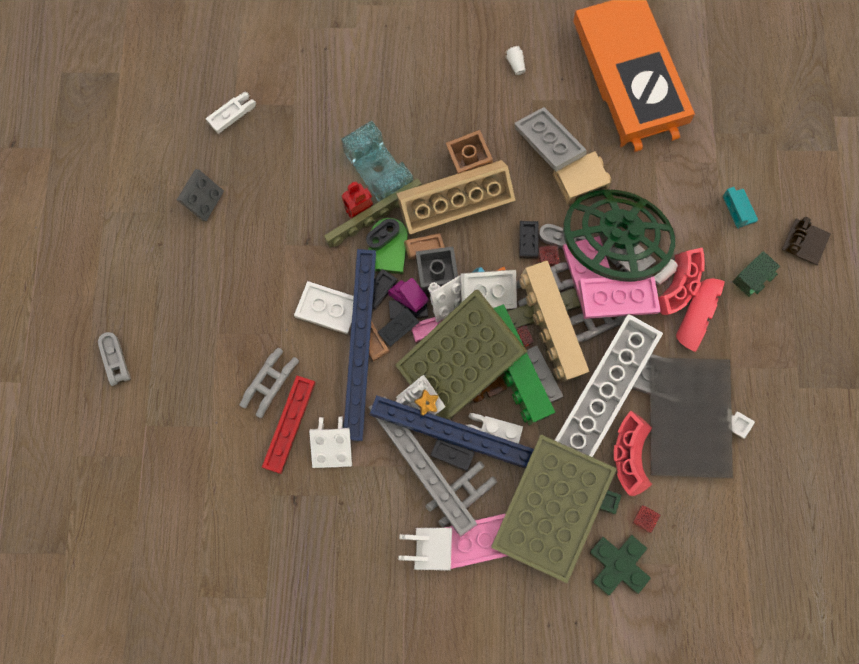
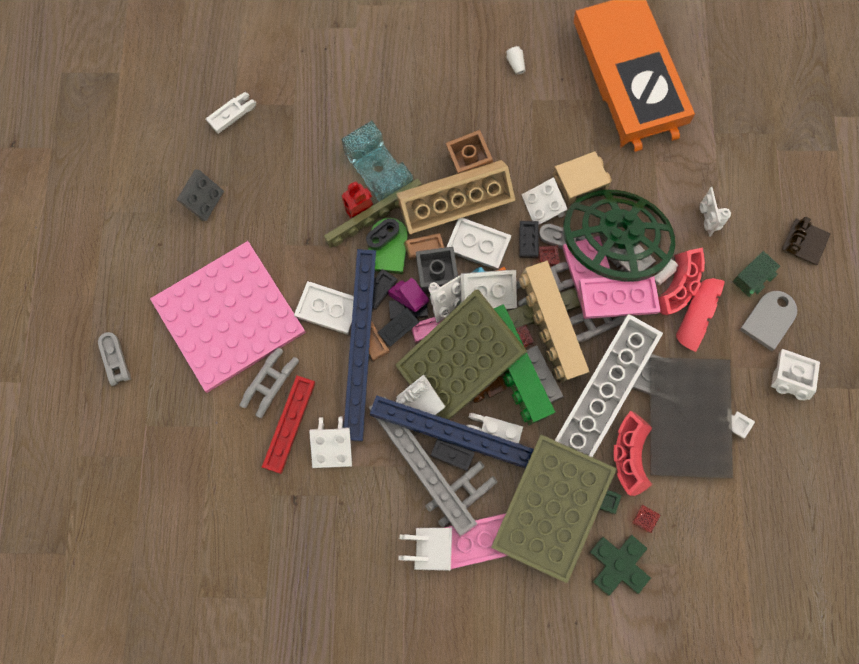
pearl gold plate [414,389,438,415] -> none
light grey plate [514,107,586,171] -> none
teal panel [722,187,758,229] -> none
none -> bright pink plate [150,241,306,393]
none -> white plate [447,218,511,270]
none -> white hinge [521,177,568,225]
none -> white hinge [700,187,731,236]
none -> light grey tile [739,291,797,351]
none -> white plate [771,349,820,401]

